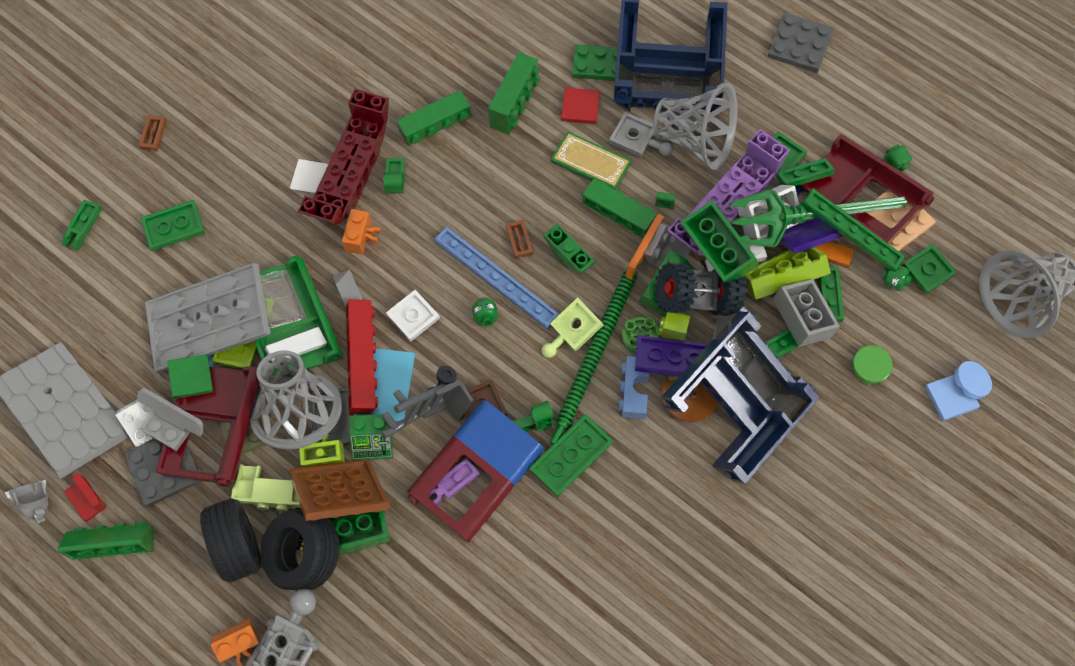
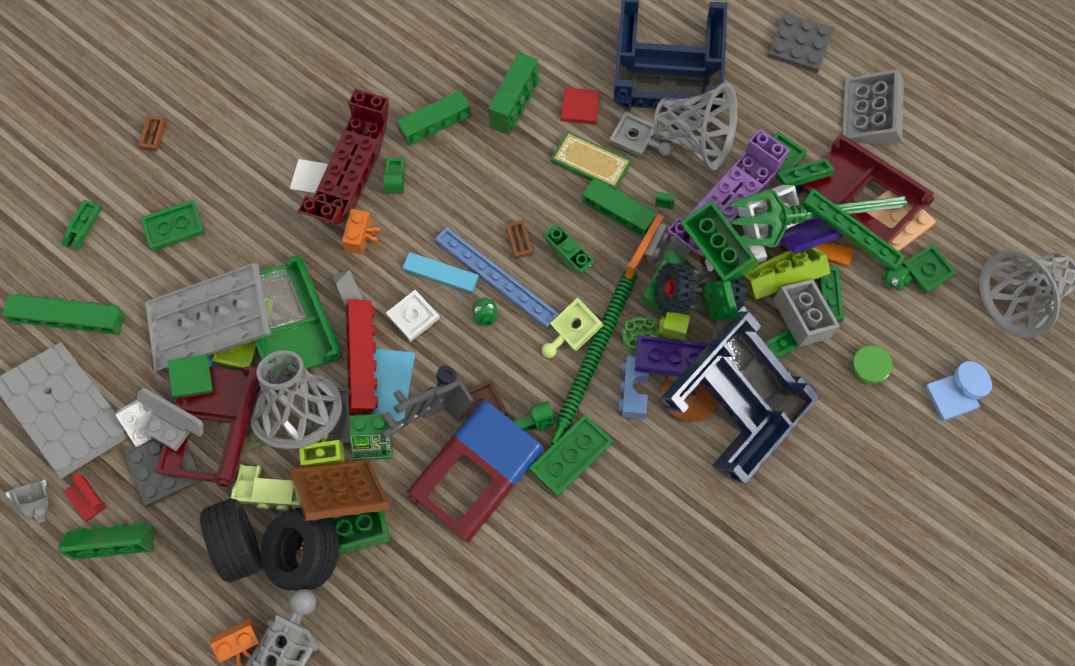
white tile [265,327,327,363] -> none
medium lavender plate [429,458,480,505] -> none
green plate [572,44,625,81] -> none
green head [884,144,912,172] -> none
none -> green brick [2,294,125,335]
none -> medium azure tile [402,252,479,293]
none -> green plate [701,281,738,321]
none -> light grey slope [842,69,904,145]

